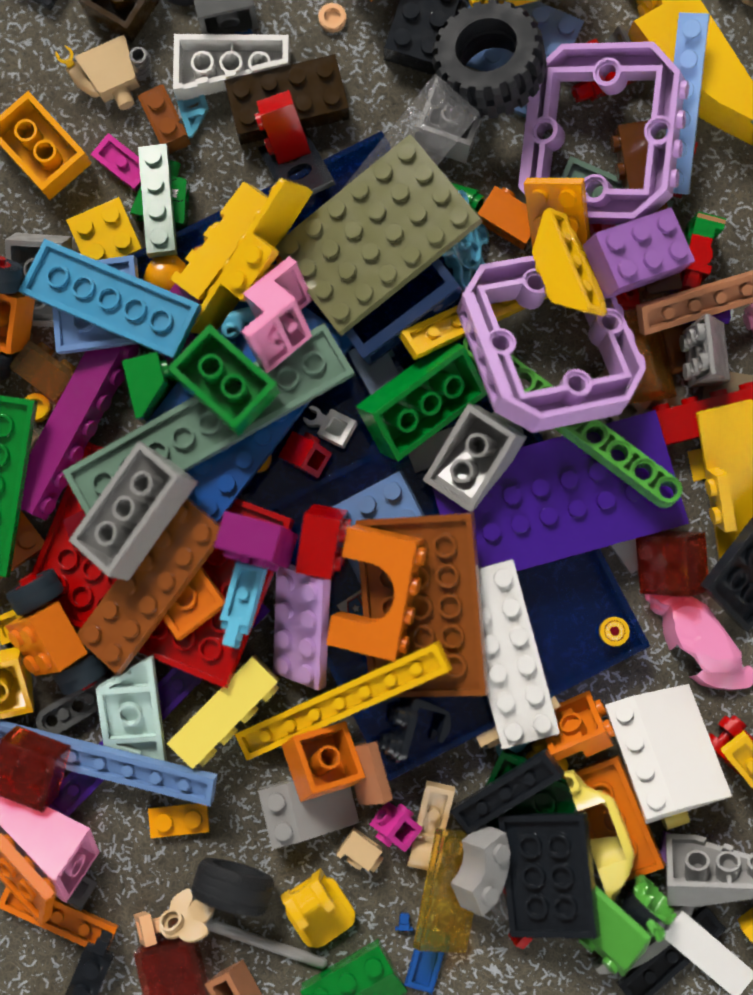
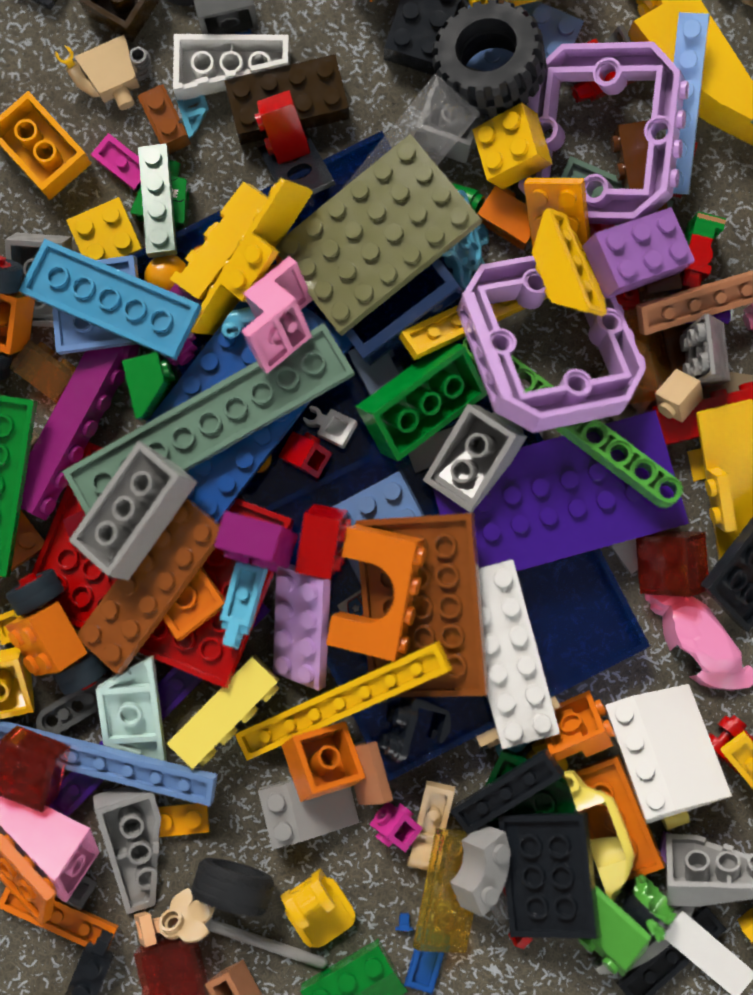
yellow tile [24,393,52,422] -> none
green brick [167,324,280,437] -> none
light nougat tile [318,3,346,33] -> none
tan brick [336,827,384,872] -> none
yellow tile [599,617,630,646] -> none
none -> light grey wedge [93,787,161,914]
none -> yellow brick [472,102,553,189]
none -> tan brick [655,369,703,423]

